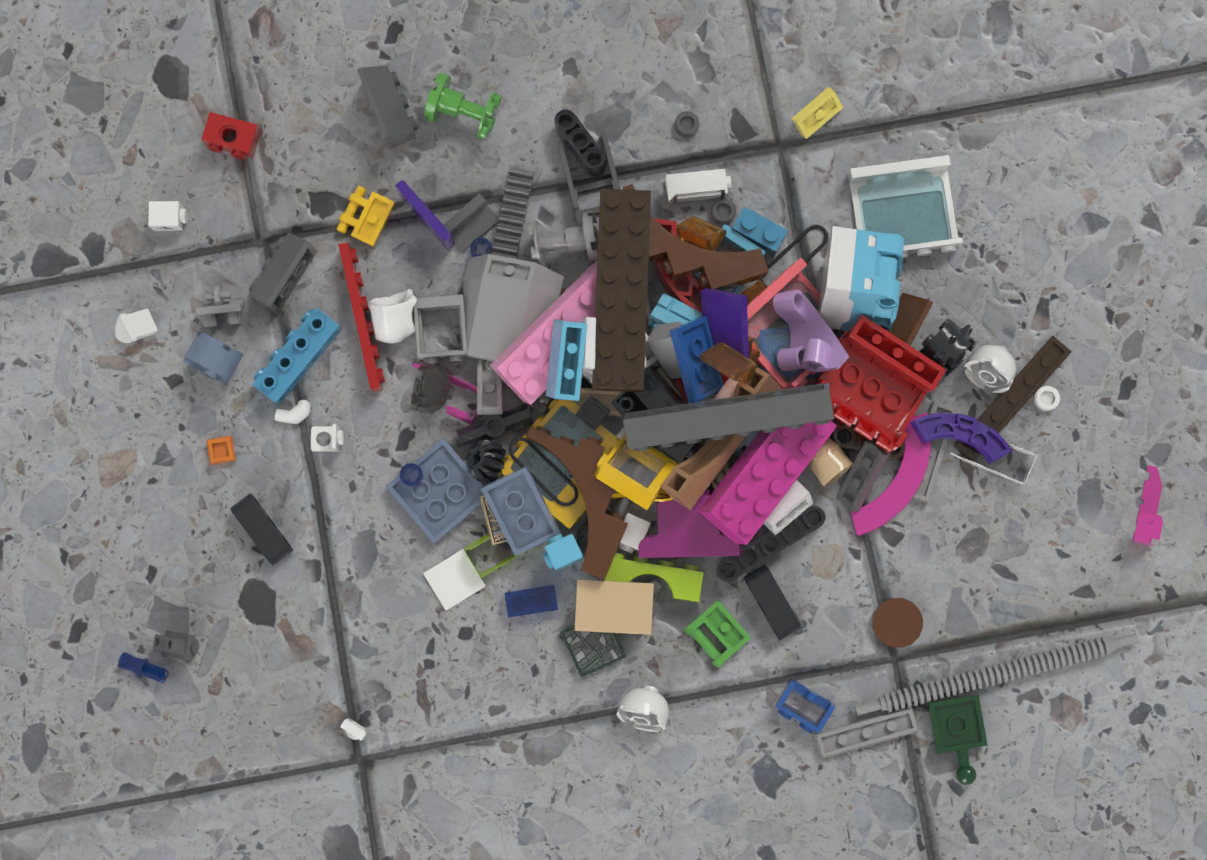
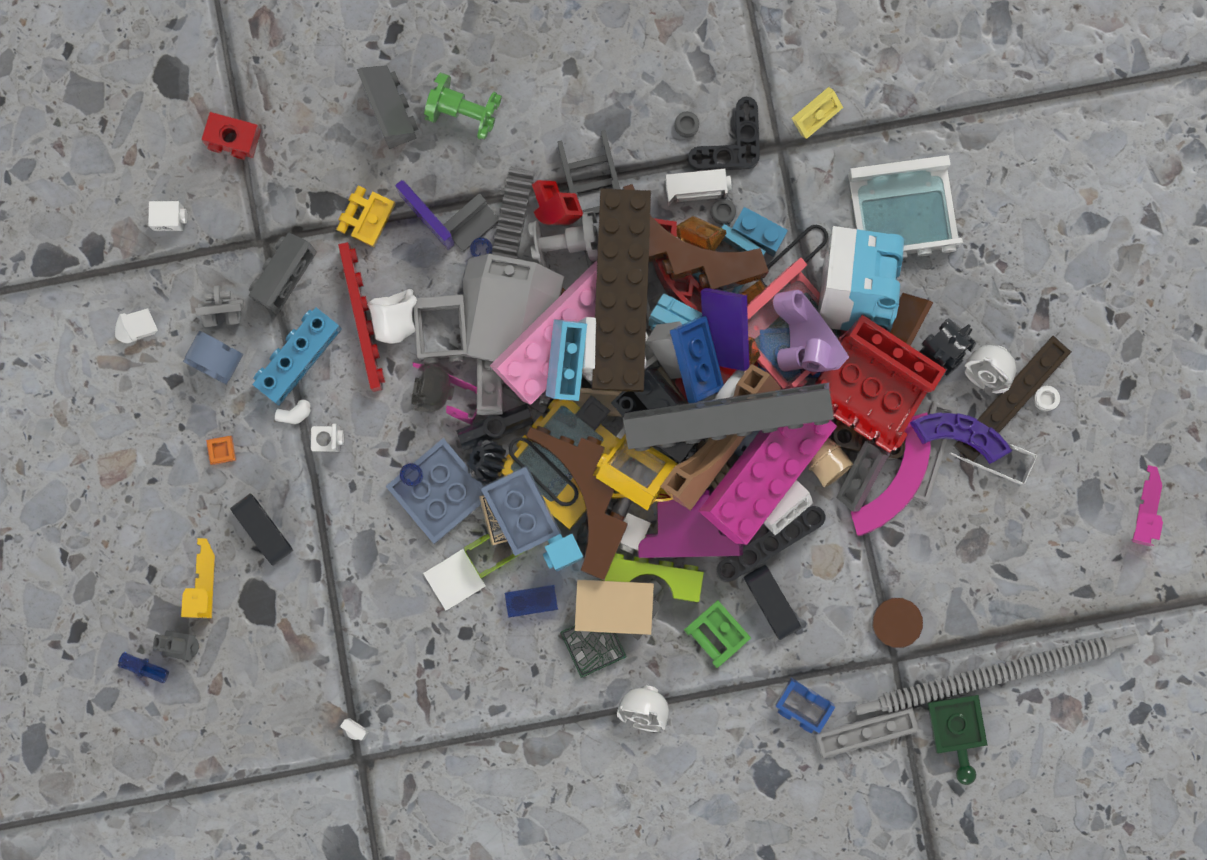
black beam [554,109,606,177] -> none
clear orange slope [699,342,757,381] -> none
none -> yellow piece [181,538,215,618]
none -> red brick [532,180,583,225]
none -> black beam [688,96,760,171]

